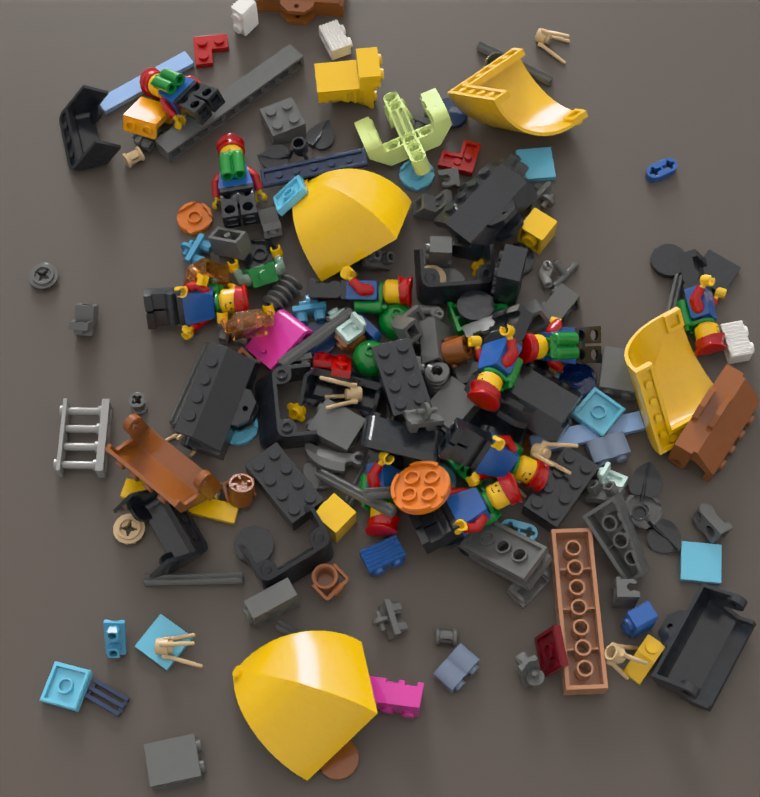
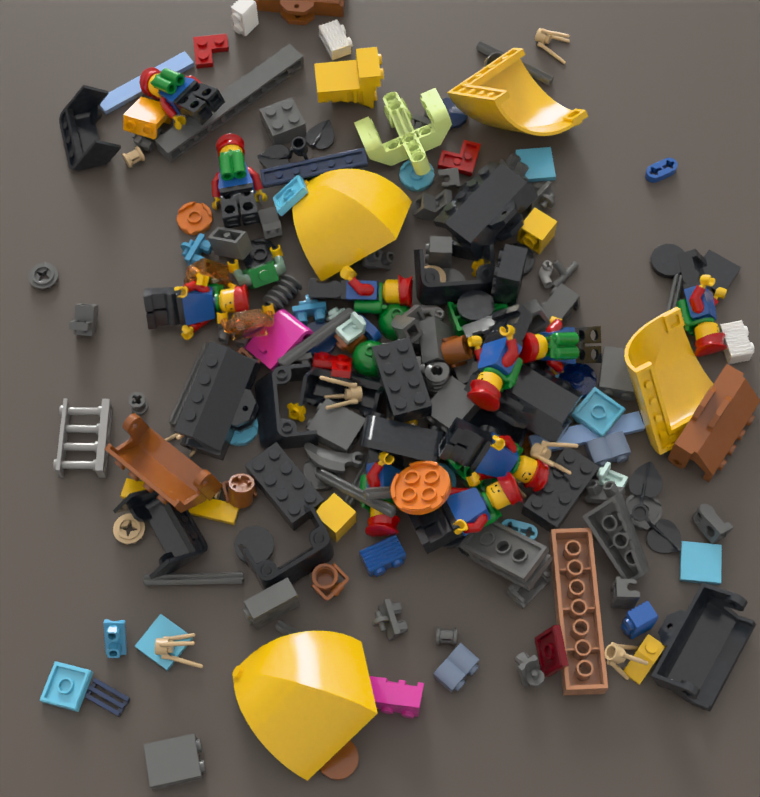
dark grey hips [403,402,444,433] -> none

